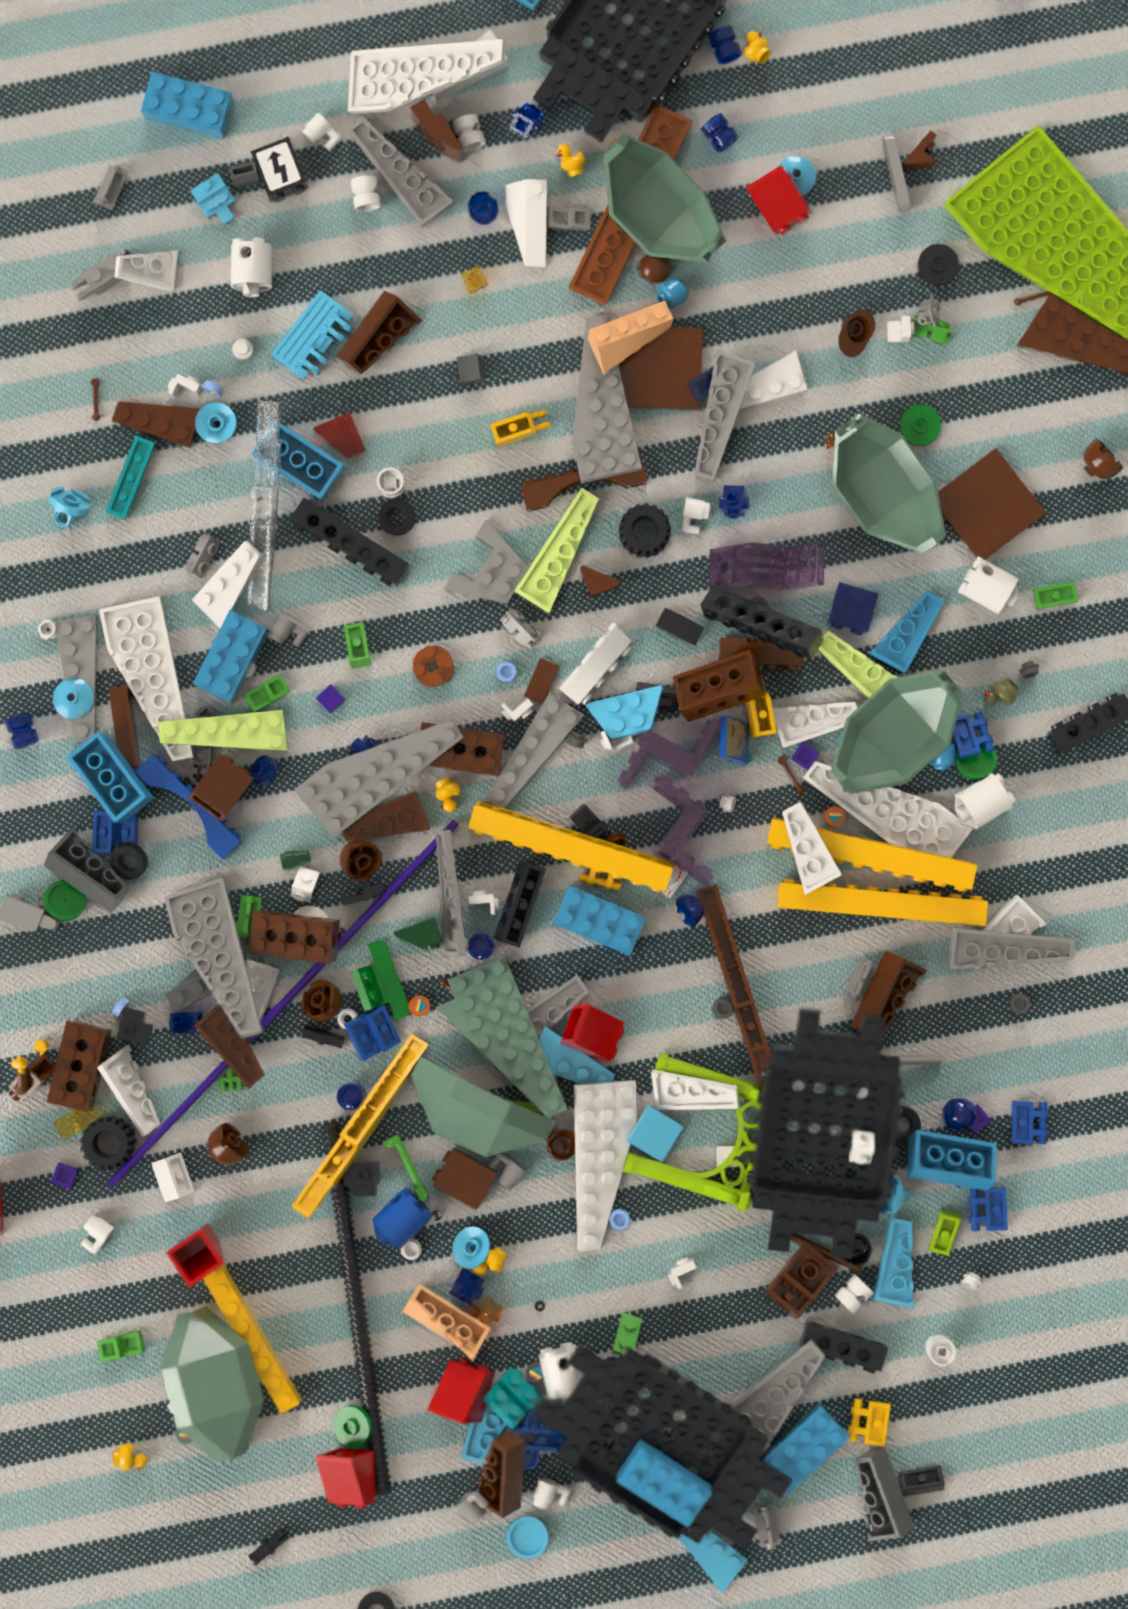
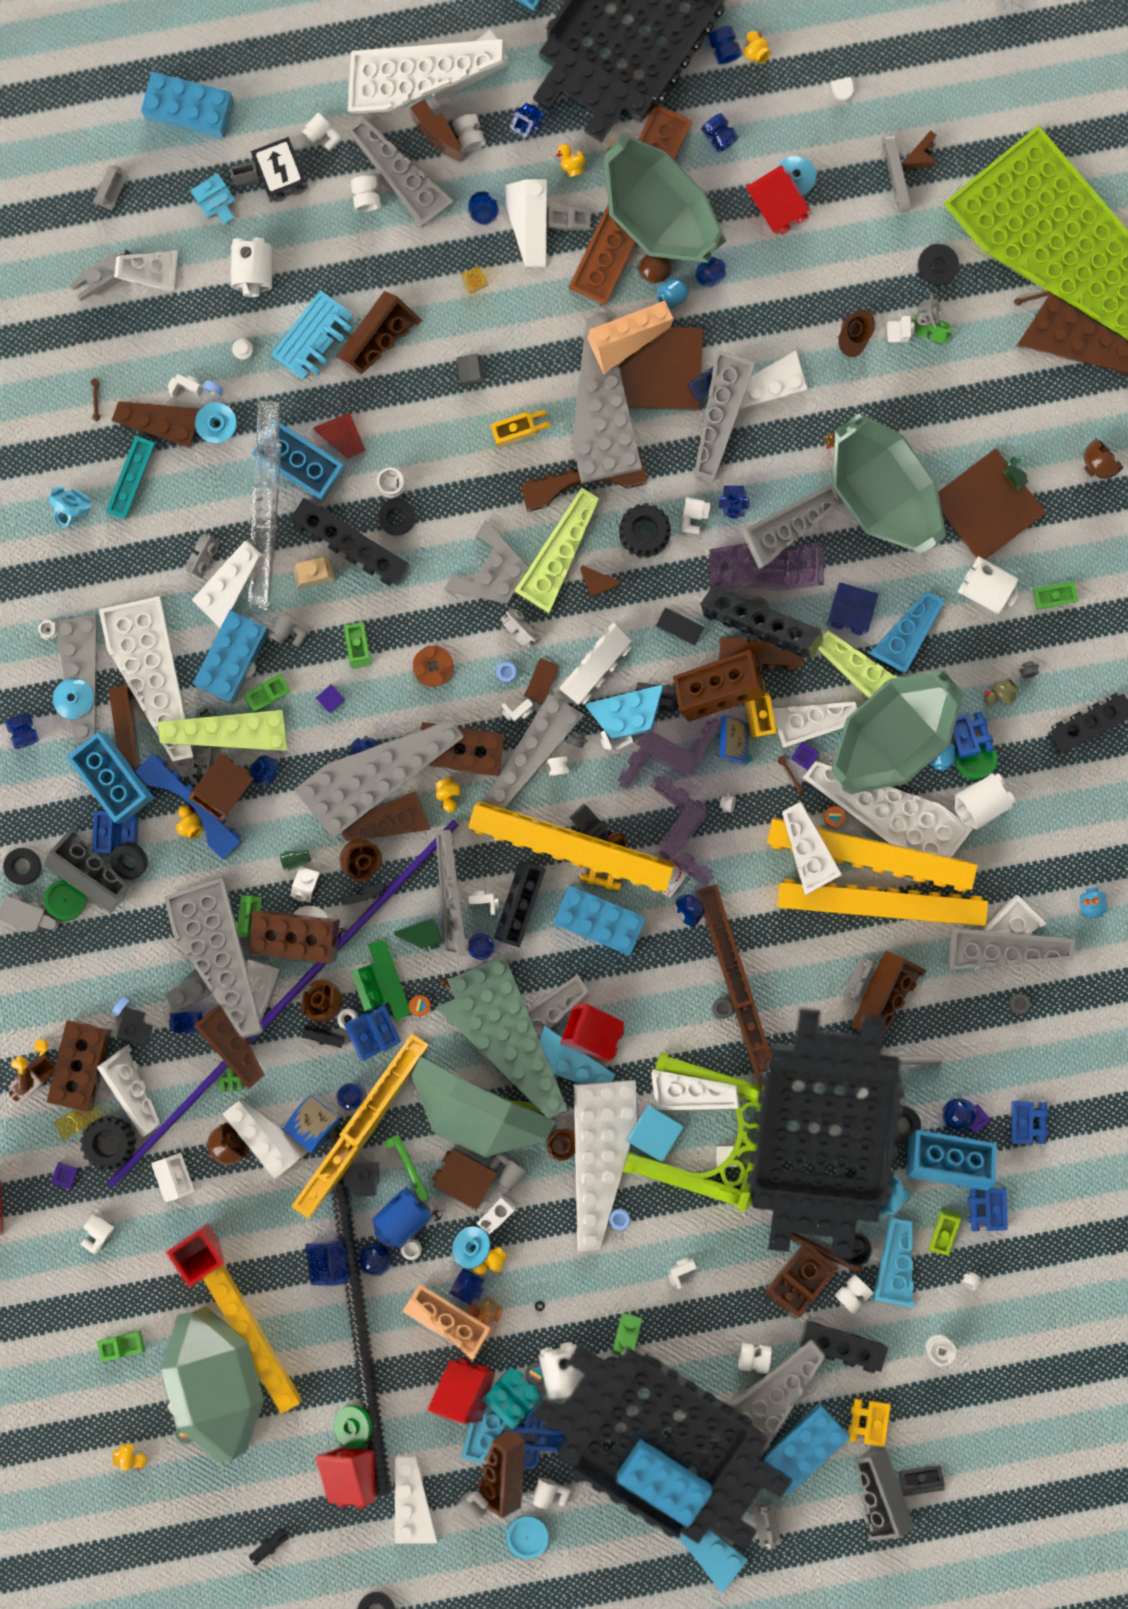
white bracket [849,1131,874,1164] -> none
green piece [899,404,941,446] -> none
none -> black tyre [3,848,41,885]
none -> yellow animal [175,805,203,839]
none -> white wedge [223,1099,308,1179]
none -> slope [283,1094,340,1154]
none -> tan torso [293,557,336,589]
none -> clear blue plate [305,1241,349,1286]
none -> clear blue hair [359,1243,392,1276]
none -> white wing [395,1457,438,1543]
none -> white leg [477,1194,517,1235]
none -> white wheel [547,756,570,776]
none -> clear blue head [696,256,726,287]
none -> white wheel [738,1343,771,1374]
none -> light grey wing [741,484,843,568]
none -> white tile [830,77,854,101]
none -> clear green bracket [1003,455,1029,491]
none -> dark azure head [1080,888,1108,918]

